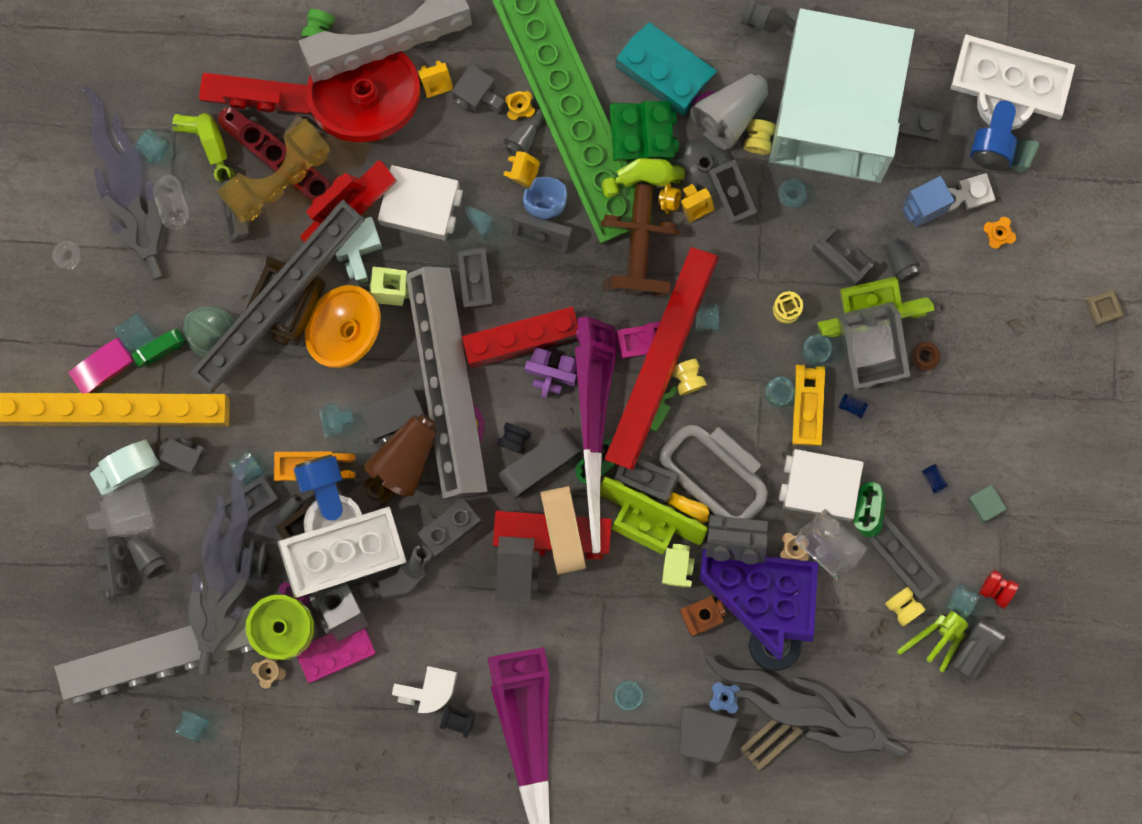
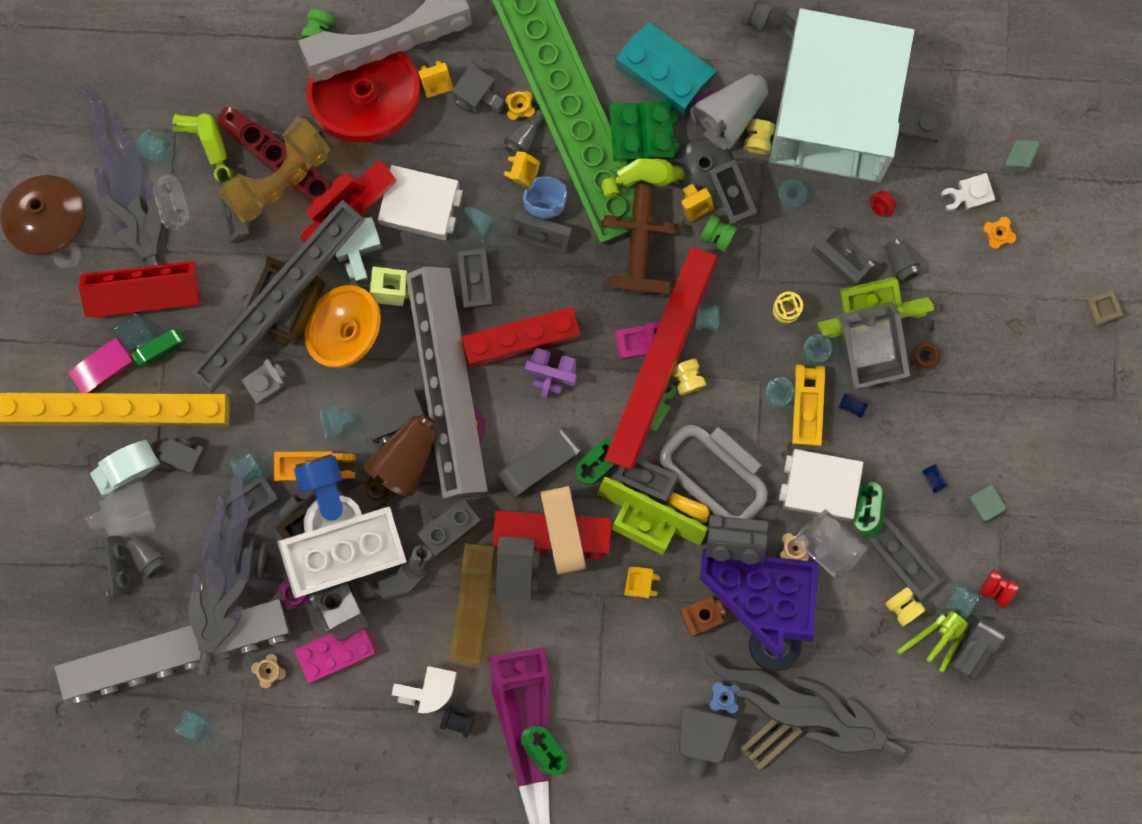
sand green piece [183,307,236,357] -> none
red bracket [199,73,311,114] -> none
lime wheel [246,595,315,660] -> none
black wheel [497,422,532,455] -> none
magenta plate [575,316,617,553] -> none
clear light blue wheel [614,681,643,711] -> none
yellow plate [658,183,681,214] -> none
yellowish green brick [661,544,694,588] -> none
medium blue brick [902,176,954,228] -> none
white plate [950,35,1075,170] -> none
none -> reddish brown dish [0,175,86,255]
none -> red brick [78,261,201,318]
none -> light grey bracket [241,359,286,405]
none -> clear yellow arch [450,543,495,664]
none -> green beam [521,726,567,776]
none -> yellow tile [624,567,660,598]
none -> bright green wheel [700,214,738,252]
none -> red plate [869,190,897,217]

